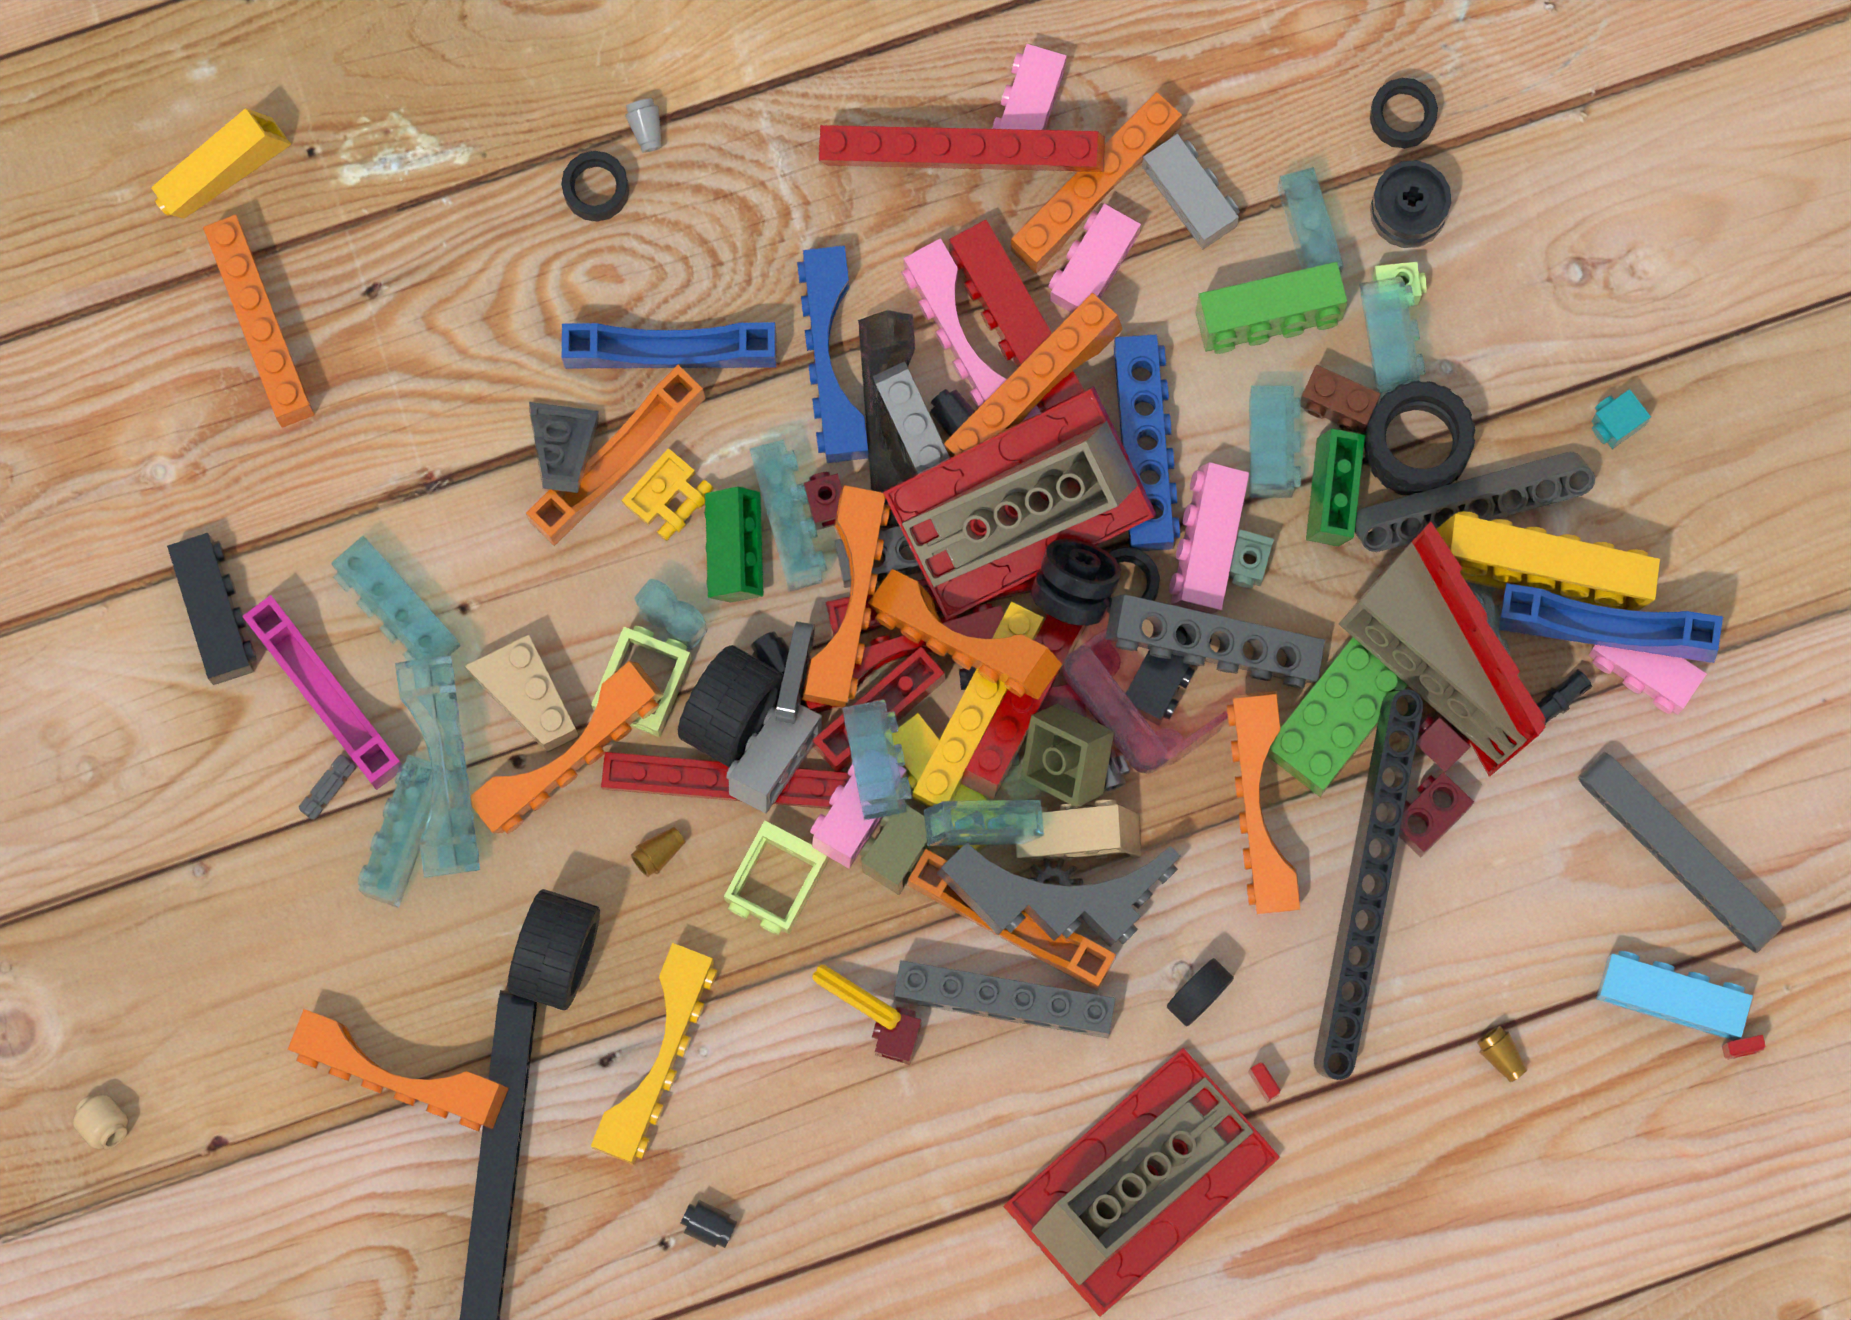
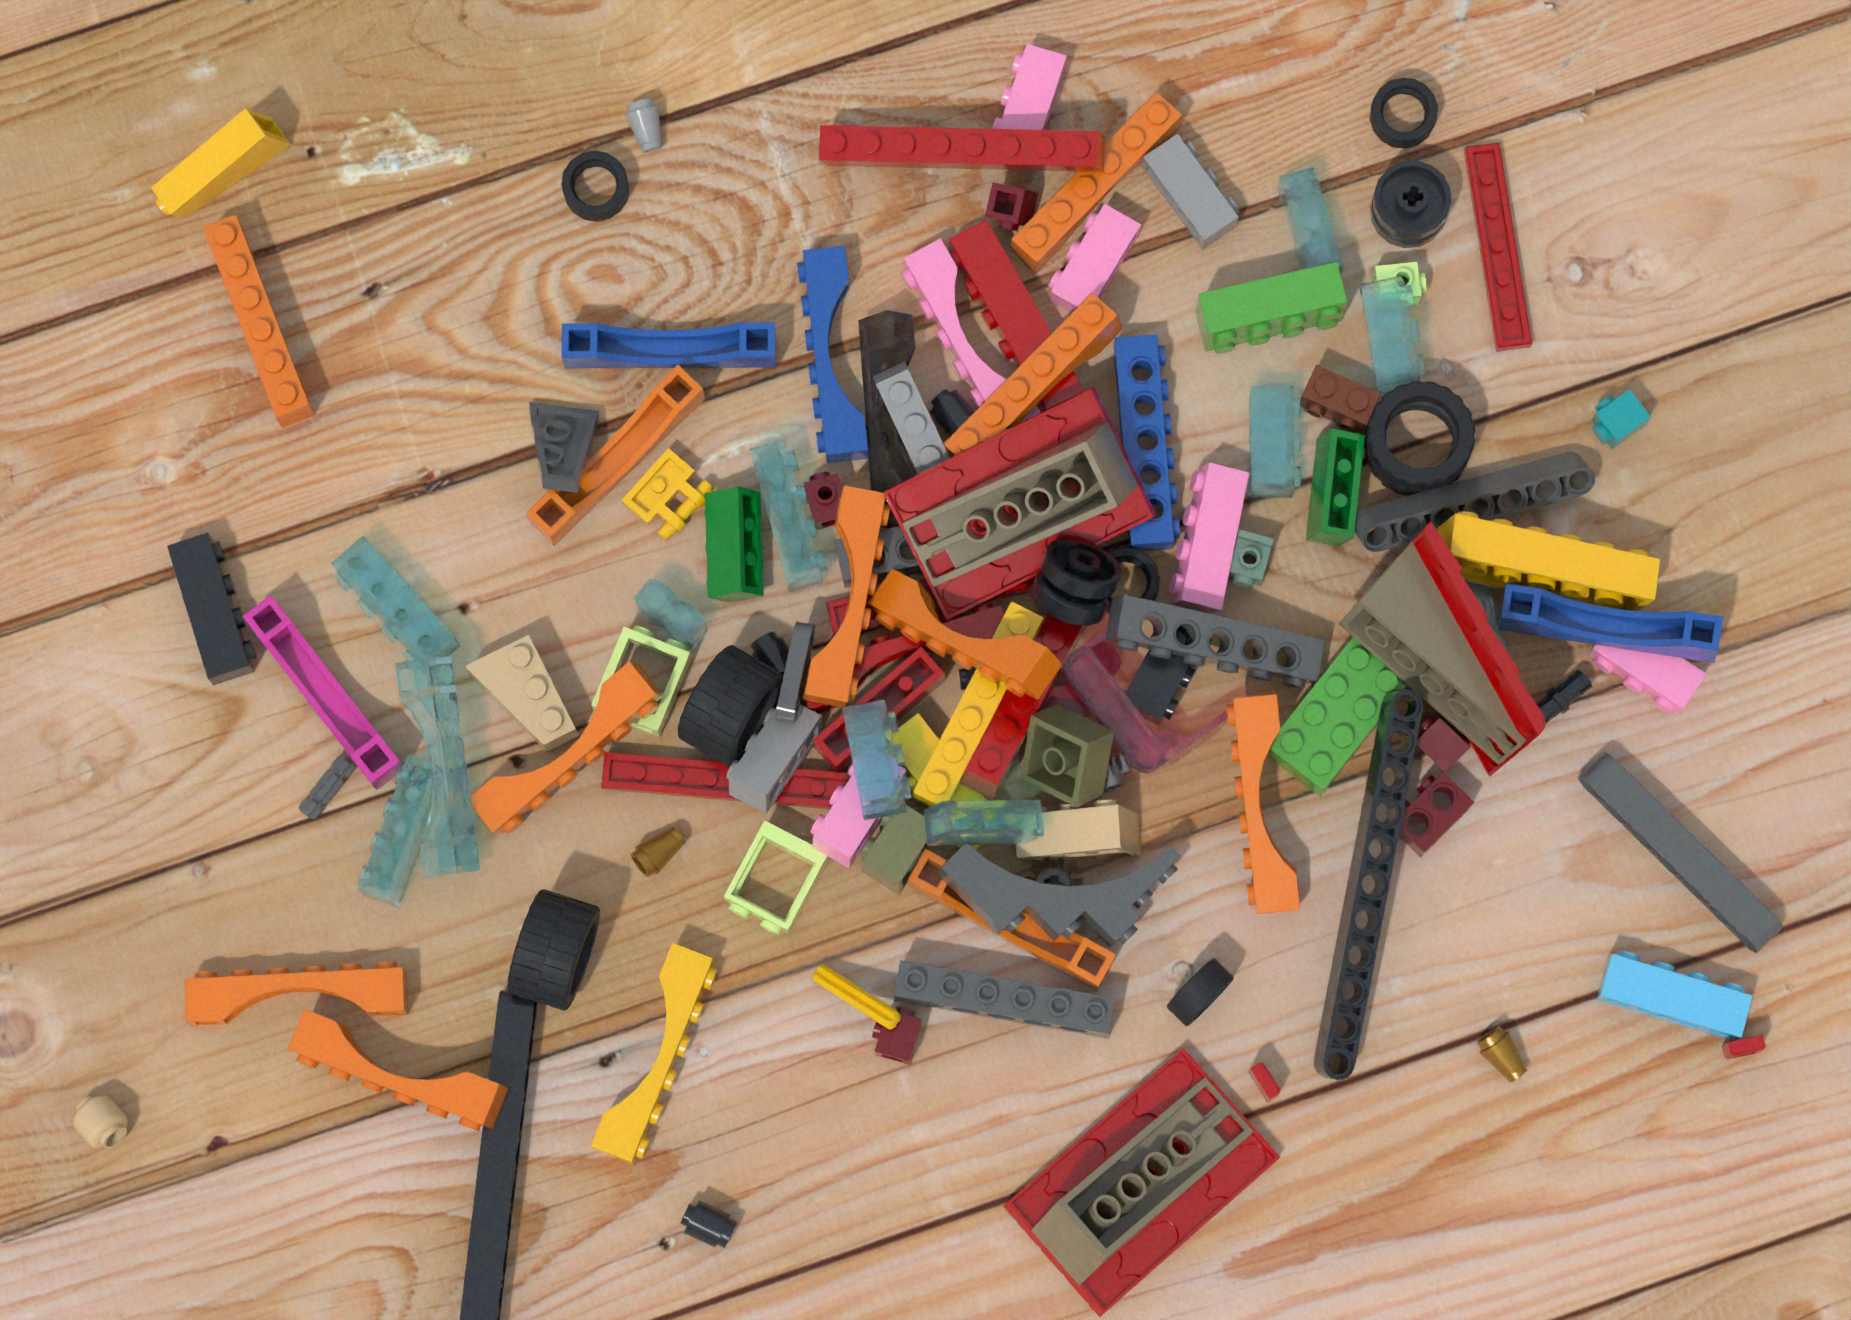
none -> orange arch [185,962,408,1026]
none -> dark red brick [985,182,1038,232]
none -> red tile [1464,142,1532,352]

